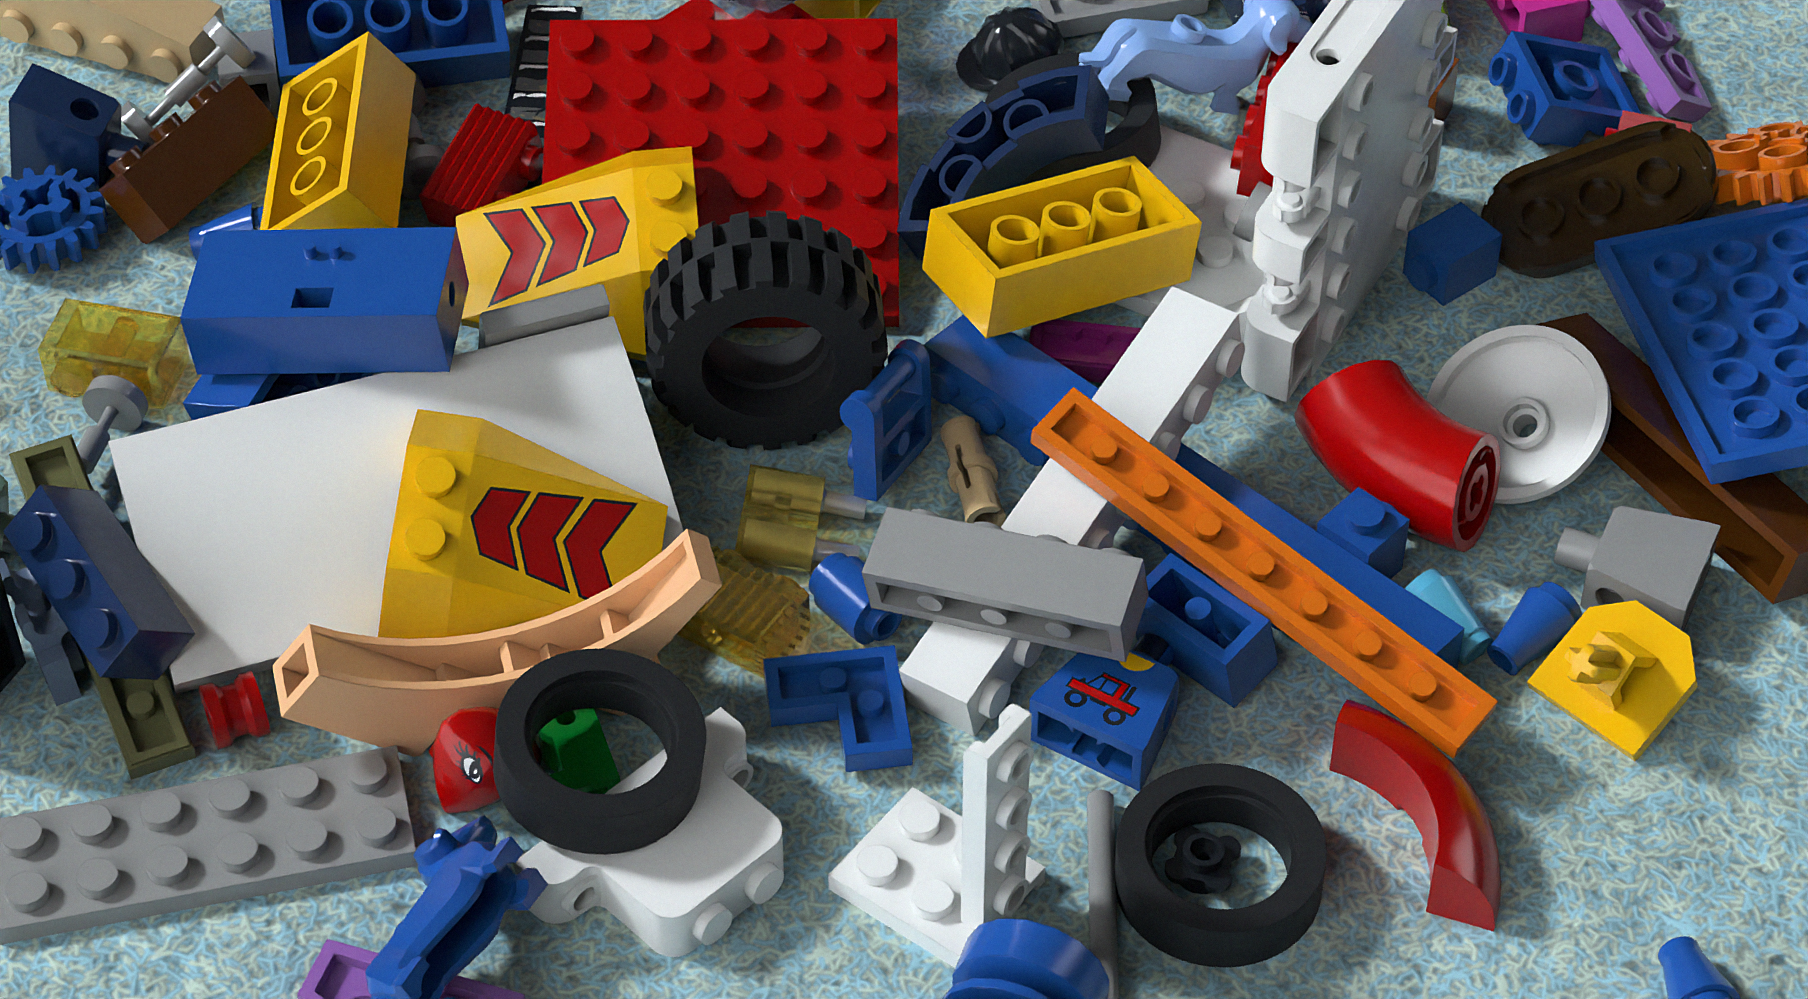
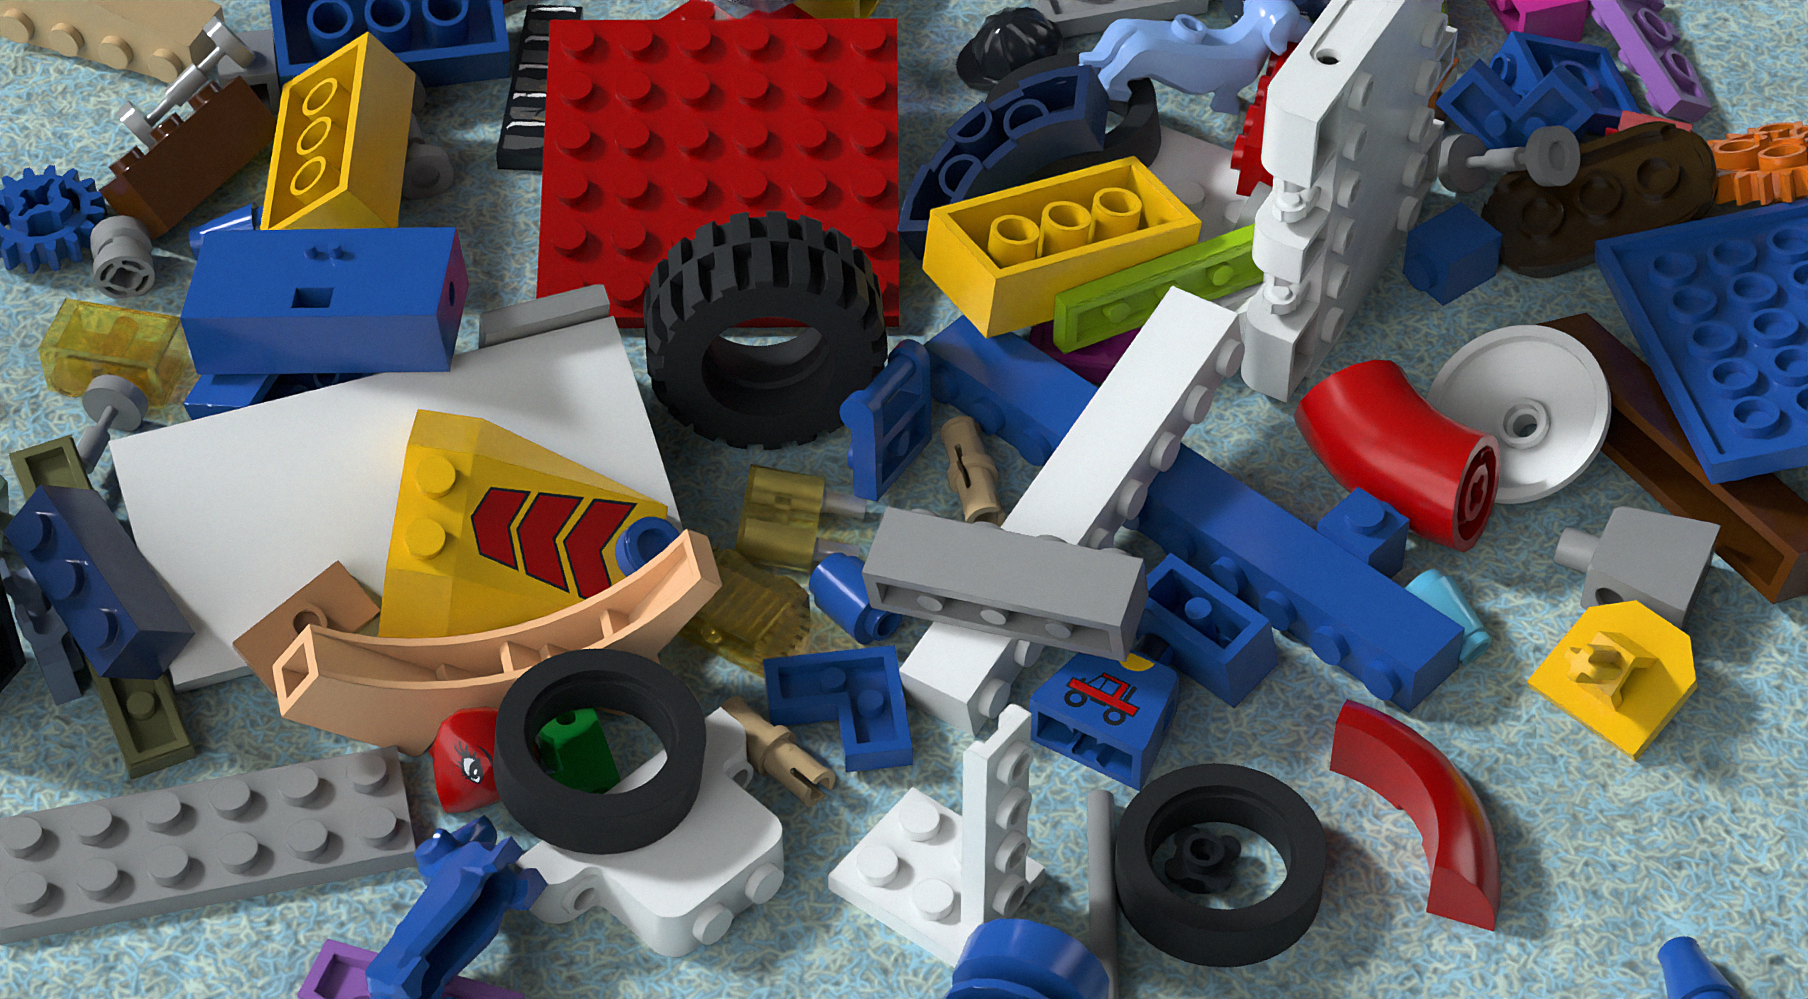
dark blue torso [8,64,150,191] -> none
red wheel [199,670,271,750] -> none
red brick [419,103,544,227] -> none
yellow wedge [456,146,699,362] -> none
orange plate [1030,387,1498,759] -> none
blue cone [1487,581,1582,676] -> none
none -> light grey wheel [90,215,155,299]
none -> medium nougat plate [232,560,381,698]
none -> blue tile [615,517,680,577]
none -> tan pin [720,696,836,807]
none -> lime tile [1053,223,1264,354]
none -> blue plate [1435,58,1602,173]
none -> light grey wheel [1437,126,1580,193]

